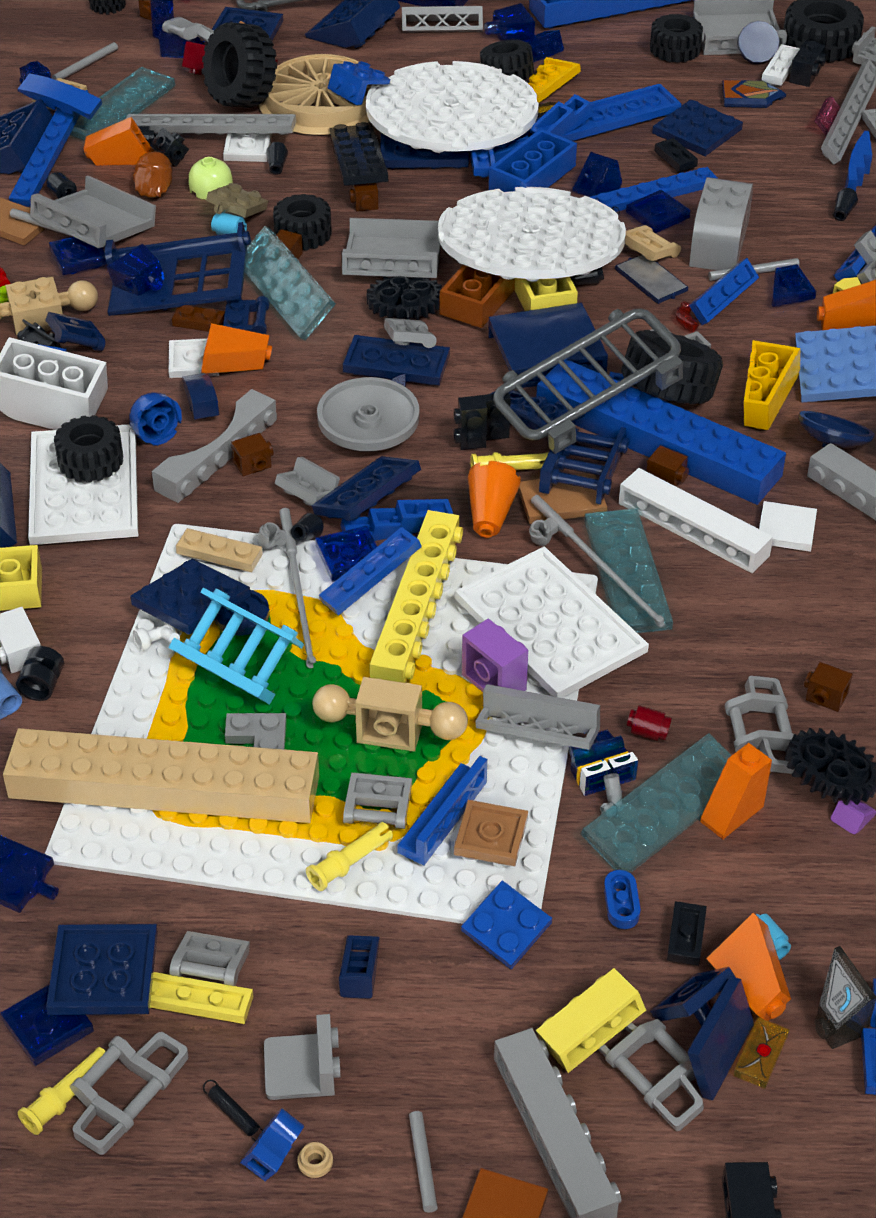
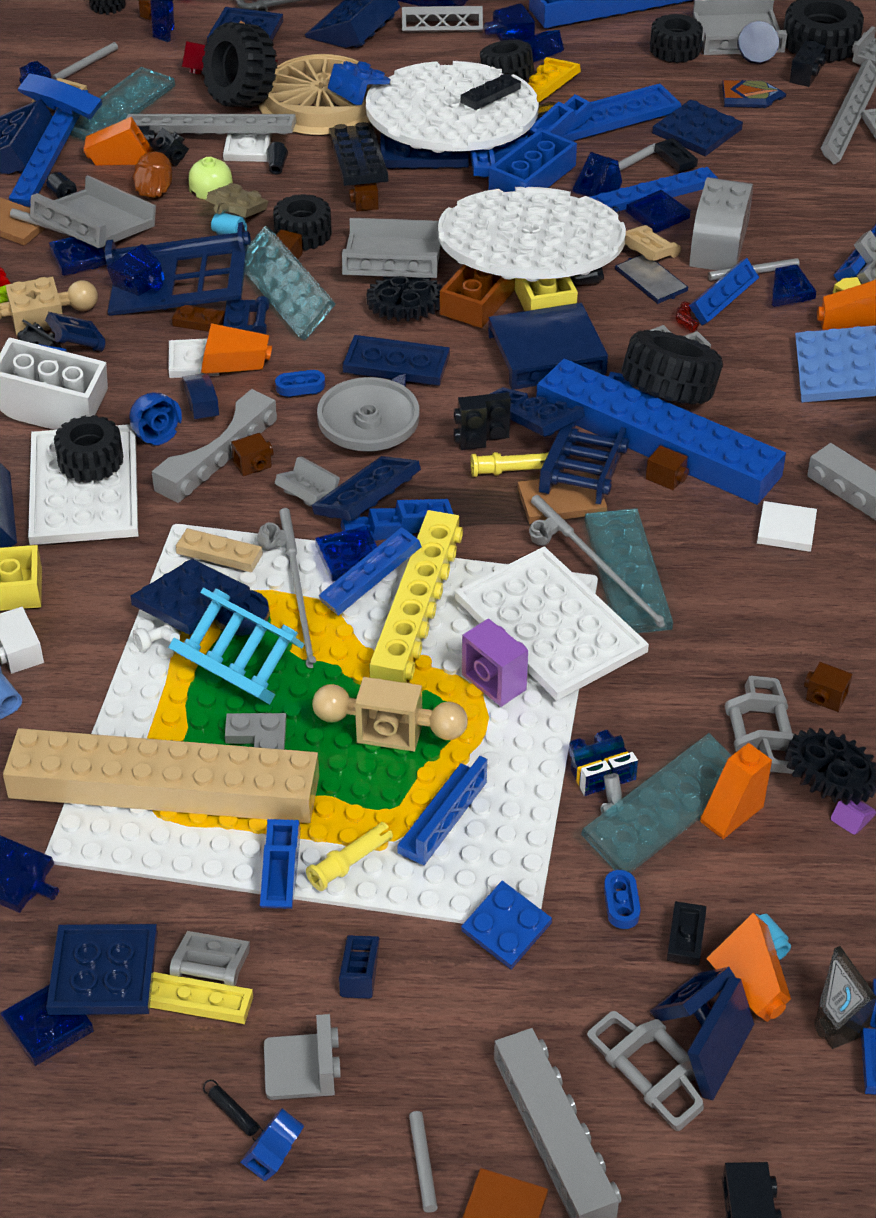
black wheel [16,646,65,701] -> none
light yellow pin [17,1047,106,1135] -> none
light grey bar [70,1032,189,1155] -> none
clear blue panel [159,33,204,58] -> none
light grey bar [162,17,214,42] -> none
black cone [291,513,324,540] -> none
tan plate [297,1142,333,1178] -> none
light grey plate [343,773,412,829] -> none
light grey plate [384,318,437,348] -> none
medium nougat plate [454,800,528,866] -> none
orange cone [468,461,521,538] -> none
light grey fence [475,684,600,750] -> none
dark grey bar [493,308,683,454] -> none
light yellow brick [536,968,646,1073] -> none
white brick [619,468,773,573] -> none
dark red brick [626,705,672,741] -> none
clear yellow tile [733,1017,790,1089] -> none
yellow wedge [744,340,800,430] -> none
white plate [762,44,800,86] -> none
dark blue dish [798,411,875,448] -> none
clear pink plate [814,96,841,136] -> none
black cone [833,188,858,221] -> none
blue slope [845,131,872,192] -> none
none -> blue slope [260,819,301,909]
none -> blue plate [275,370,325,397]
none -> black plate [460,74,521,110]
none -> light grey bar [607,143,656,176]

